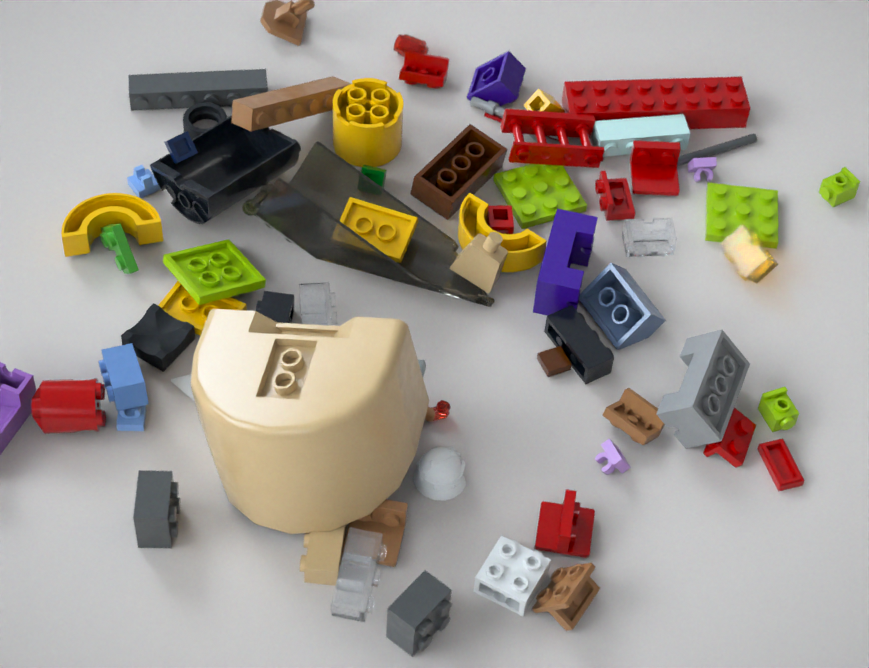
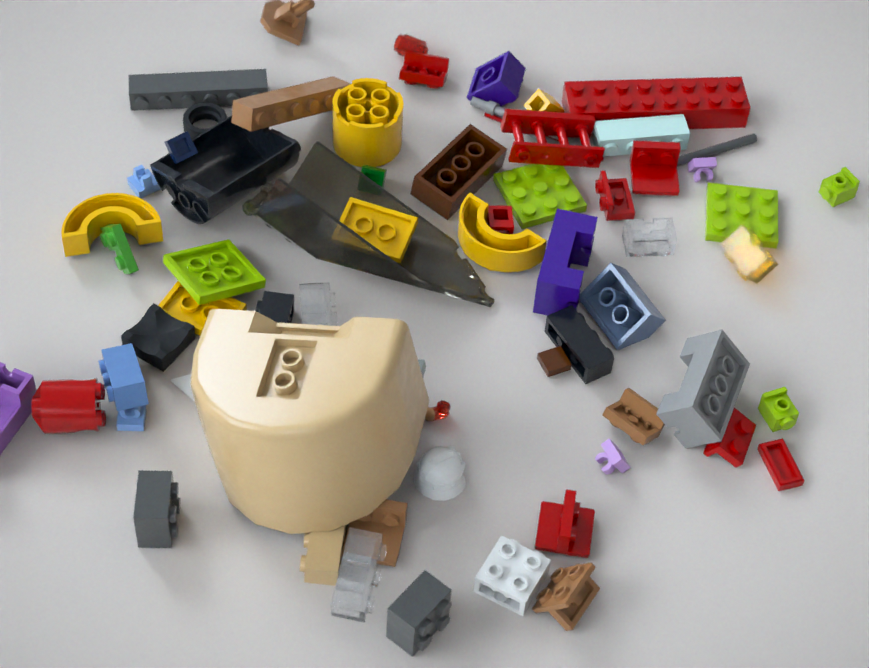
tan torso [449,232,508,293] -> none

